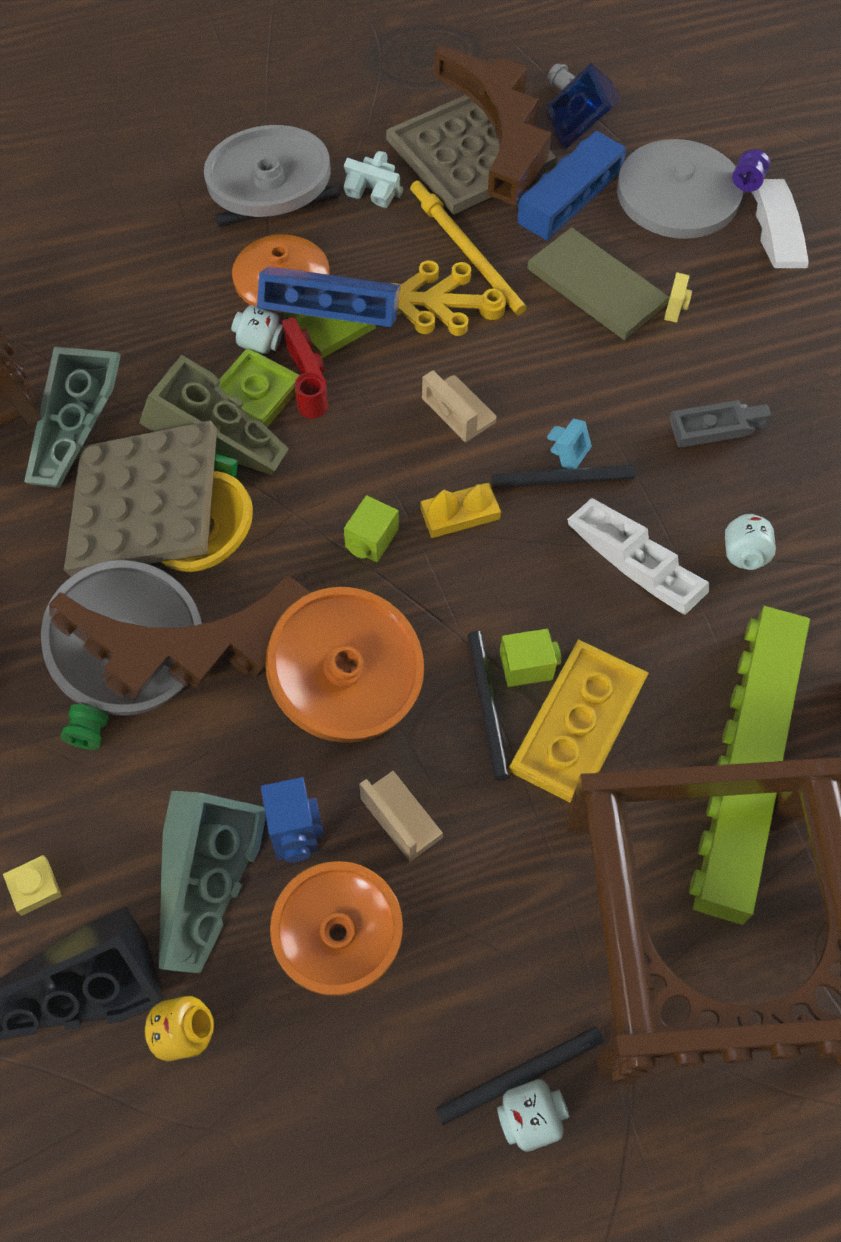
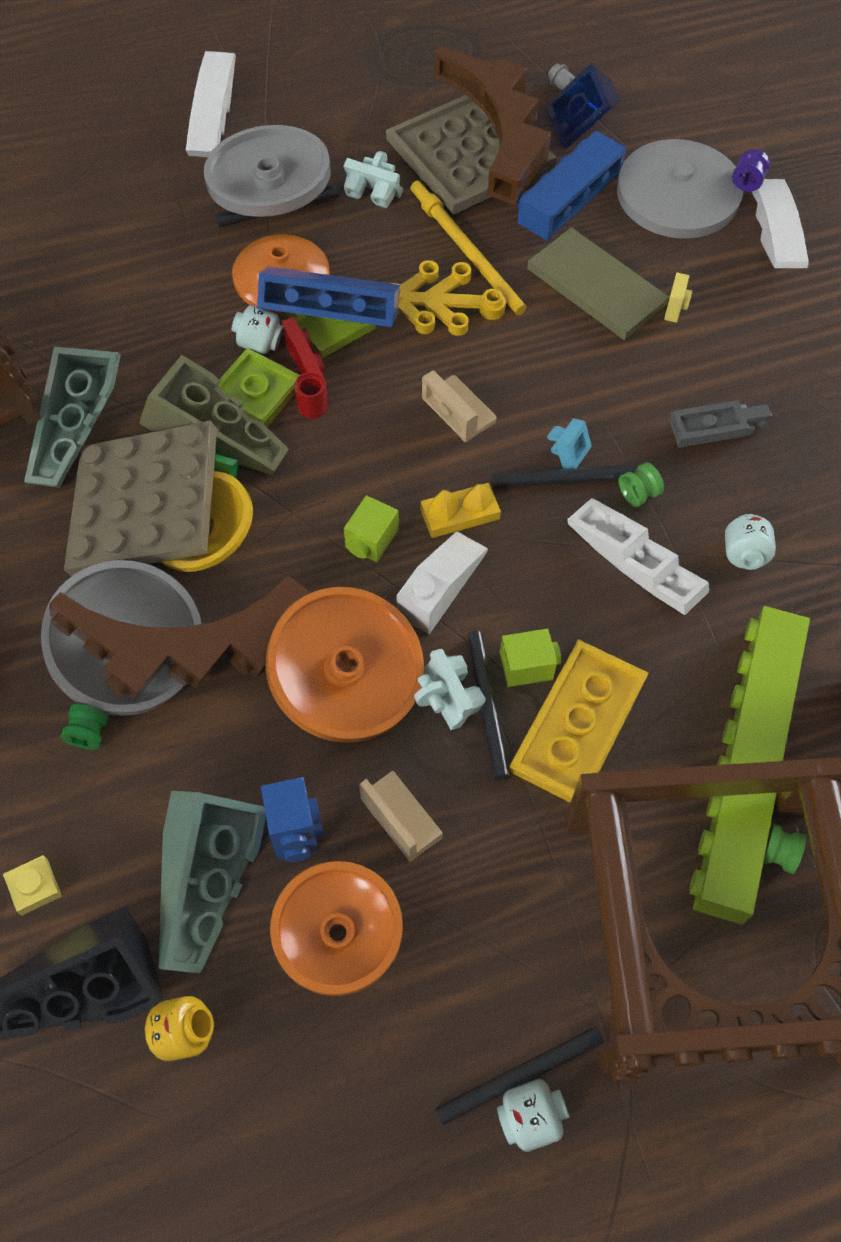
none -> white slope [186,51,236,157]
none -> white slope [397,531,488,635]
none -> light aqua hips [414,649,485,730]
none -> bright green wheel [619,462,664,507]
none -> bright green wheel [763,823,806,874]

